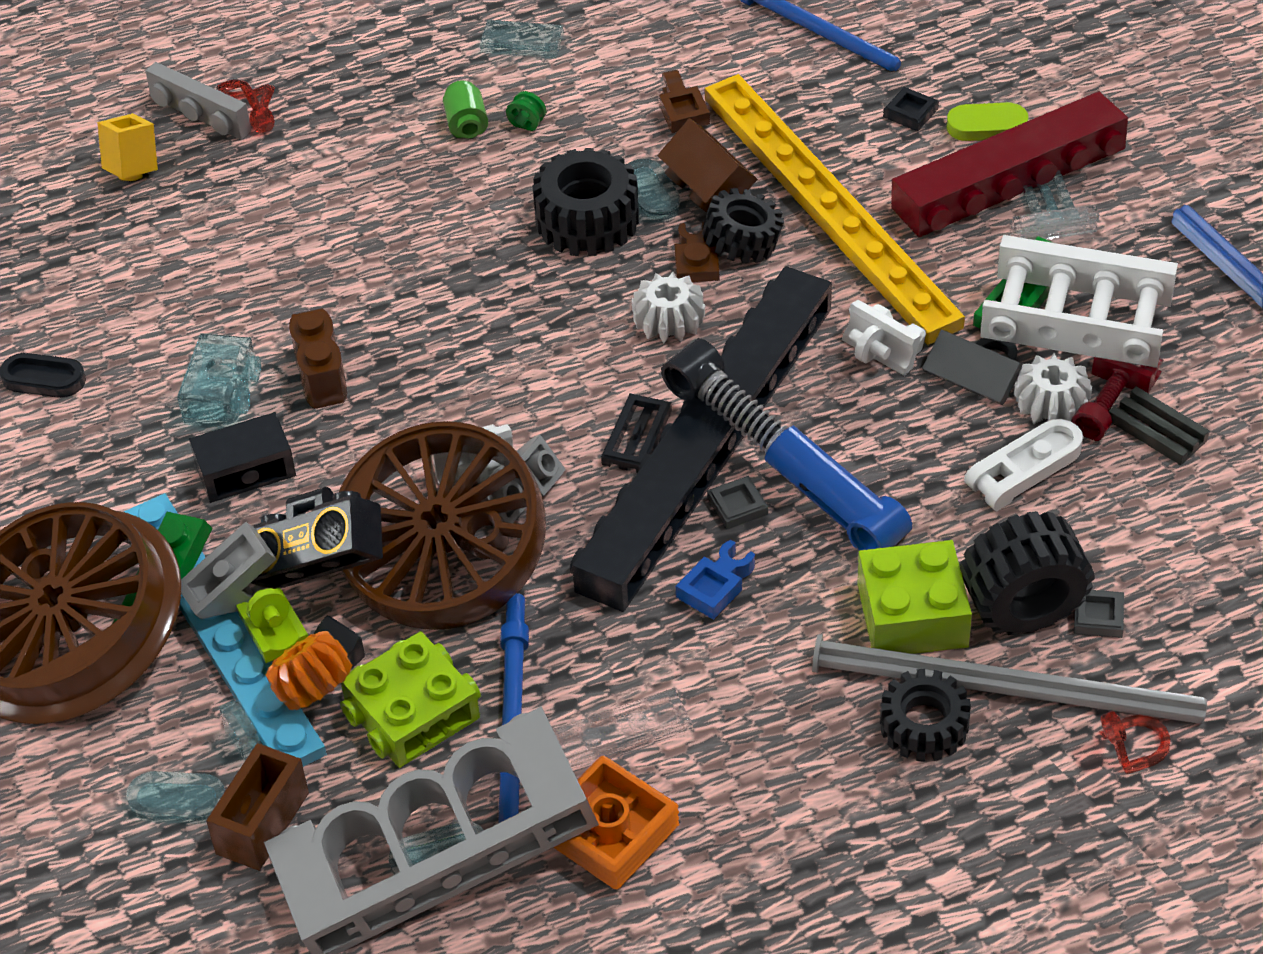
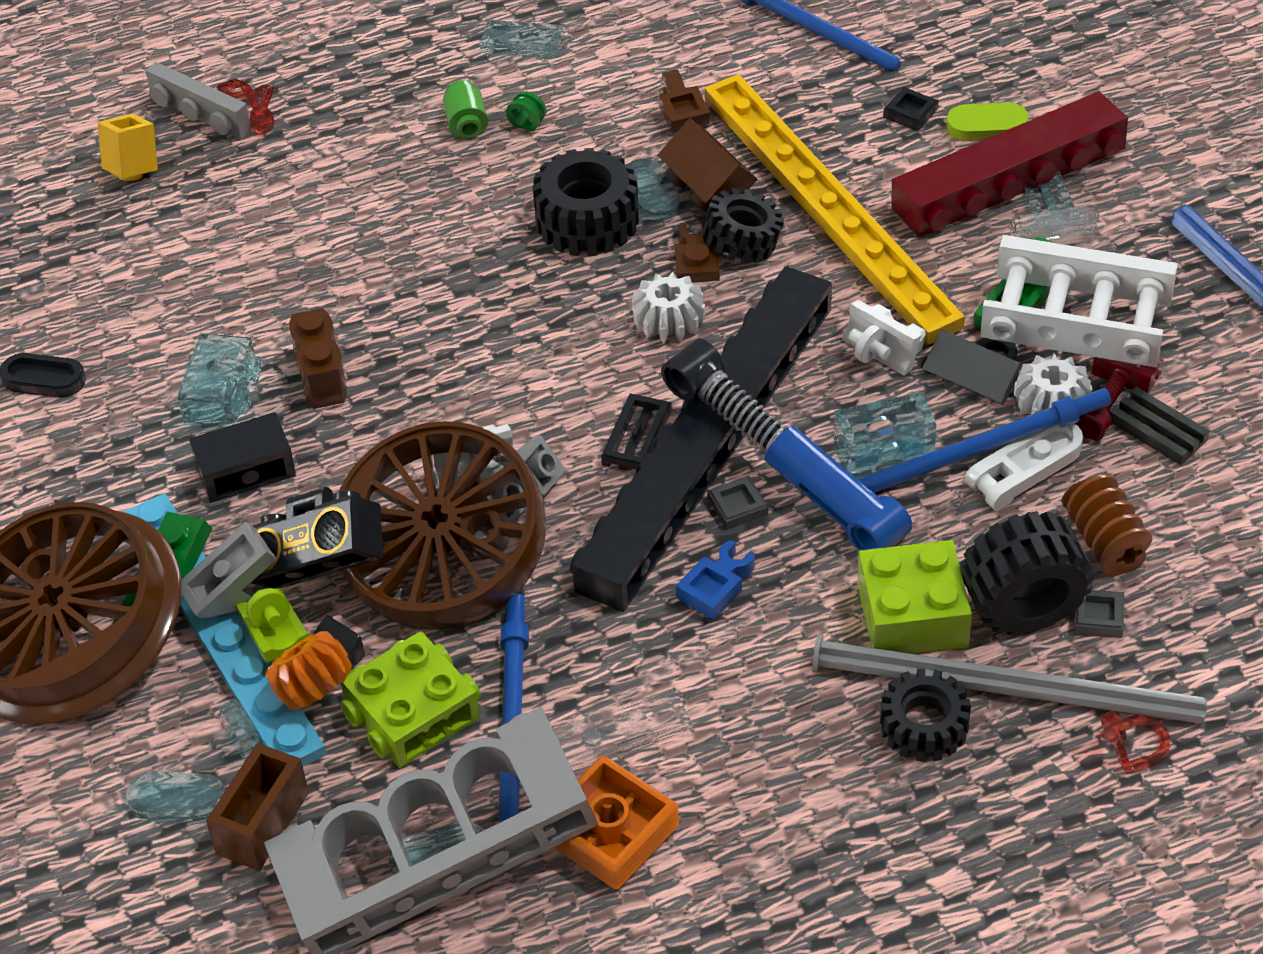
none -> clear light blue brick [834,392,937,478]
none -> blue bar [858,388,1112,493]
none -> dark orange piece [1061,474,1153,577]

